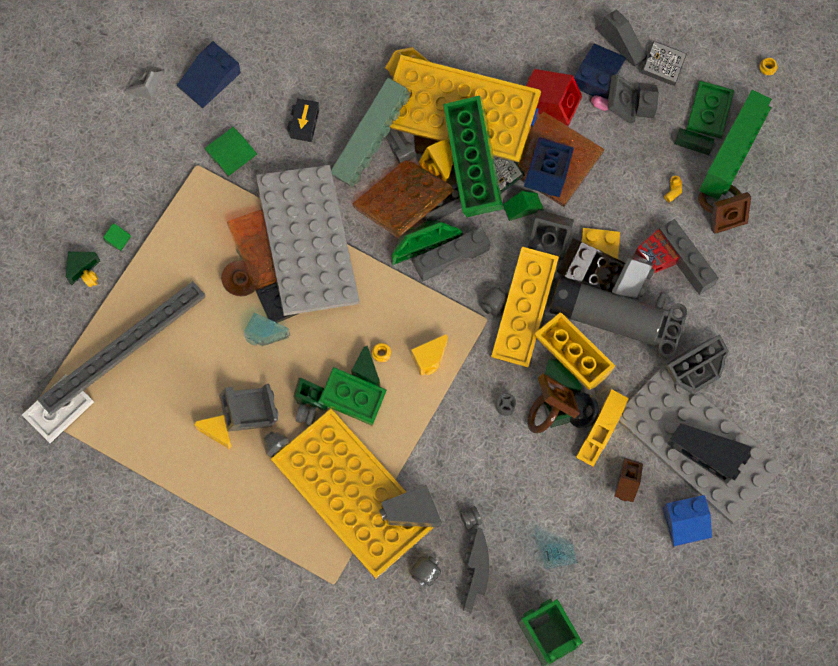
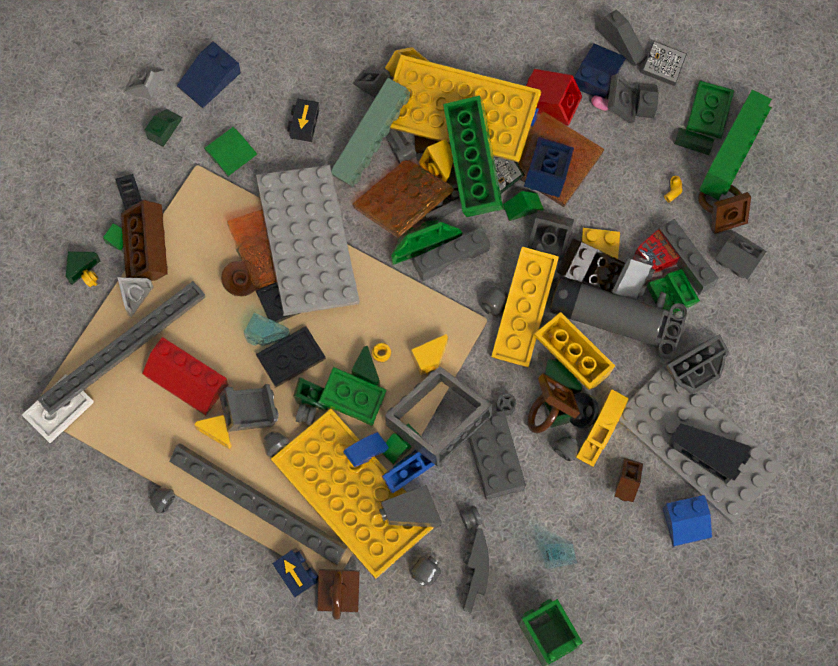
yellow plate [759,58,778,75] -> none
none -> black slope [115,174,142,211]
none -> light grey slope [117,277,153,318]
none -> reddish brown slope [121,200,168,281]
none -> red slope [142,337,229,416]
none -> dark green slope [145,109,183,147]
none -> dark grey cone [149,487,175,513]
none -> dark grey plate [169,443,348,565]
none -> black tile [256,326,326,388]
none -> dark blue brick [272,548,318,598]
none -> reddish brown tile [317,569,360,620]
none -> blue slope [343,432,389,467]
none -> dark grey slope [353,70,389,98]
none -> green slope [382,423,421,465]
none -> blue slope [382,450,435,493]
none -> dark grey window [385,366,492,467]
none -> dark grey brick [469,411,526,500]
none -> dark grey cone [553,436,579,461]
none -> green slope [646,269,700,314]
none -> dark grey slope [716,232,767,280]

